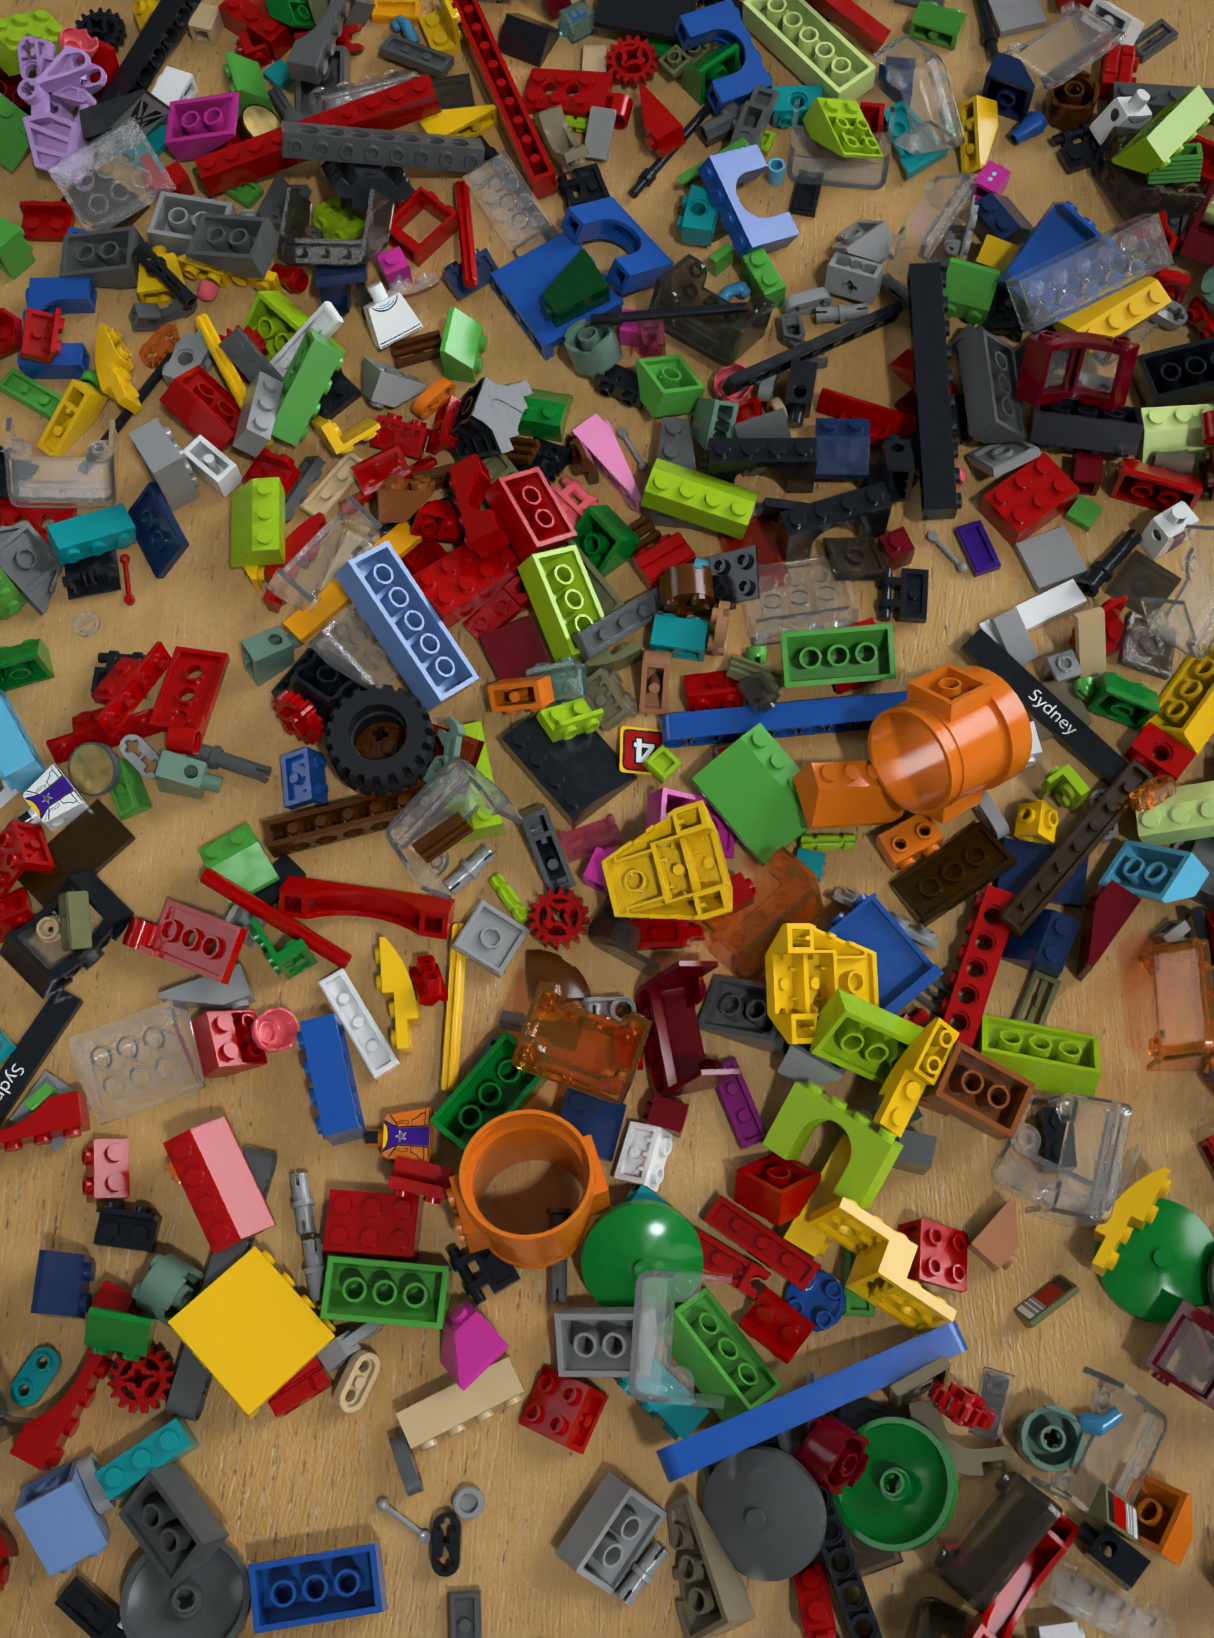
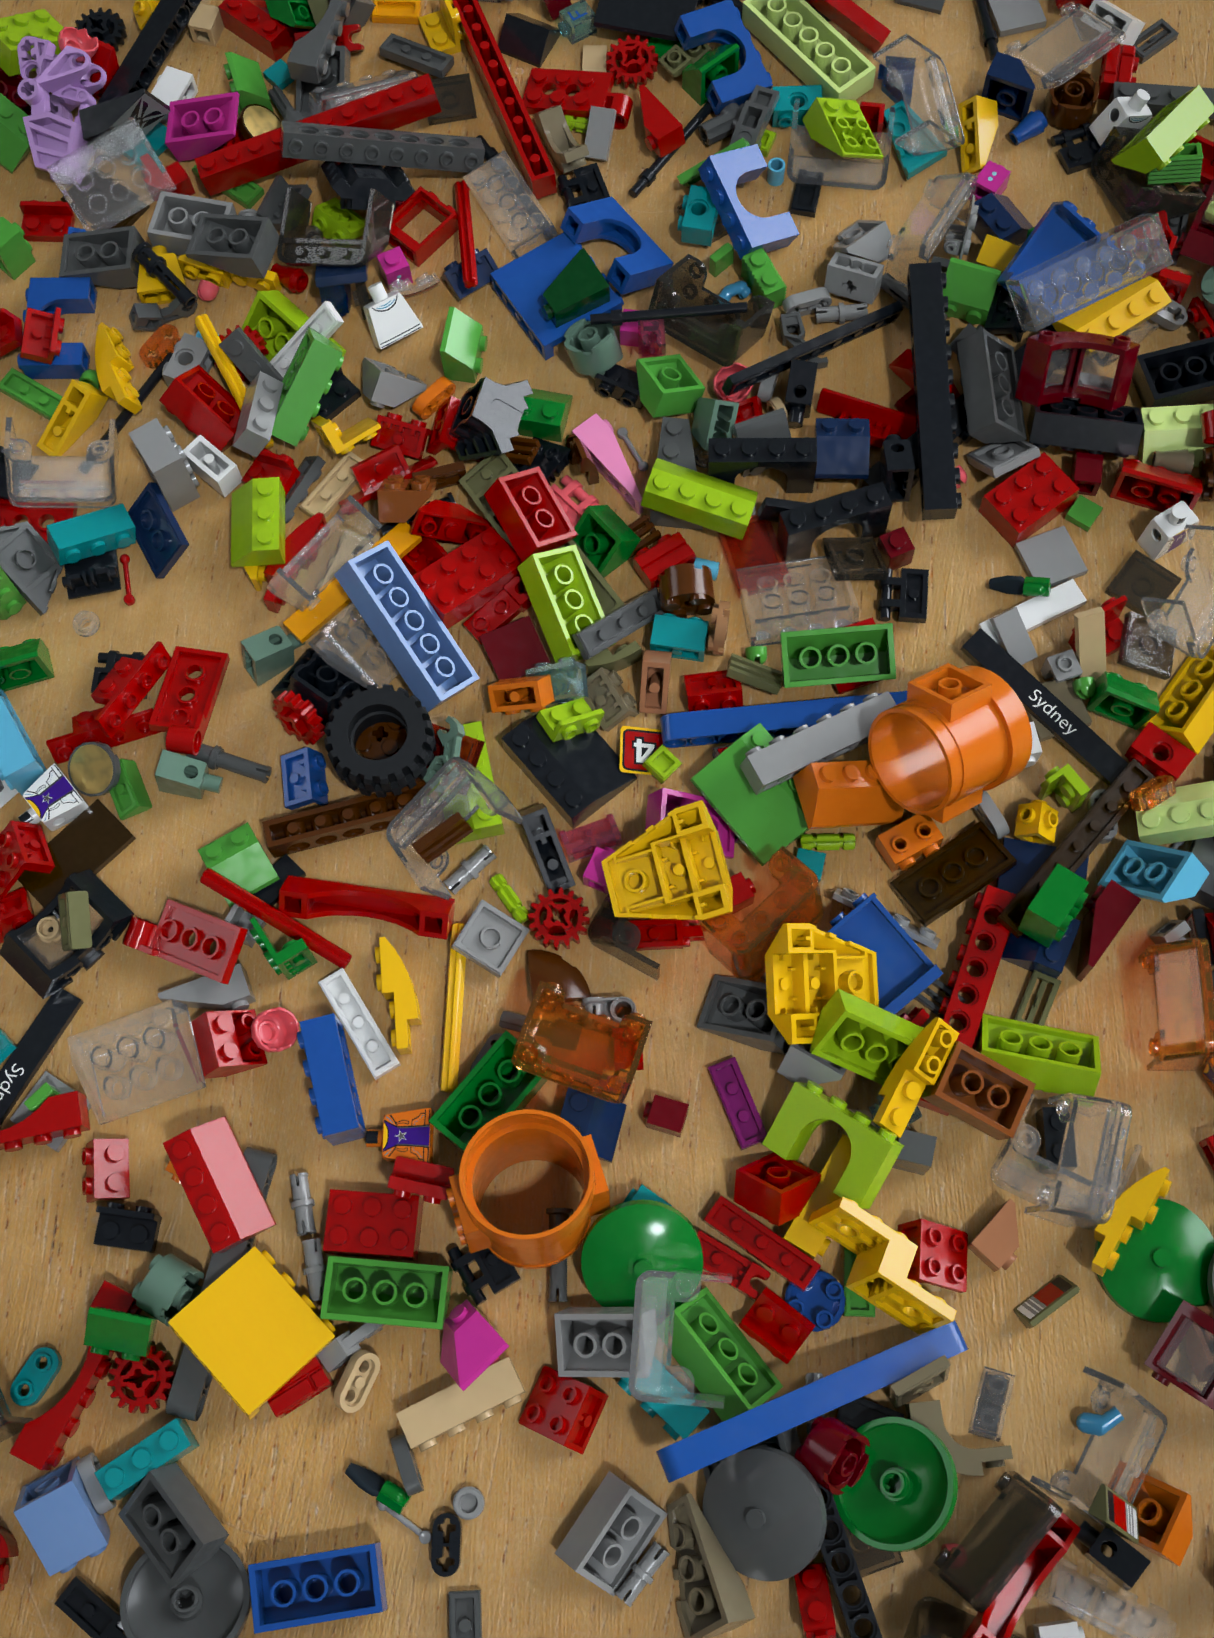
dark blue slope [30,1250,96,1319] -> none
light grey beam [119,734,160,779] -> none
red bracket [236,29,272,67] -> none
reddish brown tile [390,330,442,369] -> none
dark azure arm [391,15,420,43] -> none
red hips [409,955,448,1006] -> none
yellow slope [419,104,499,137] -> none
red arch [449,453,510,558] -> none
white bracket [614,1121,673,1192] -> none
dark red windscreen [635,961,741,1098] -> none
black hinge [709,545,760,610] -> none
clear smoke bracket [736,670,781,714] -> none
bright green brick [909,0,967,50] -> none
light grey hinge [927,531,968,573] -> none
red gear [928,1381,997,1430] -> none
dark purple tile [954,520,1001,577] -> none
sand green brick [1015,1405,1085,1472] -> none
black pin [1076,529,1142,598] -> none
none -> piece [345,1463,411,1515]
none -> light grey brick [740,691,896,795]
none -> piece [989,575,1051,597]
none -> green brick [1018,863,1089,948]

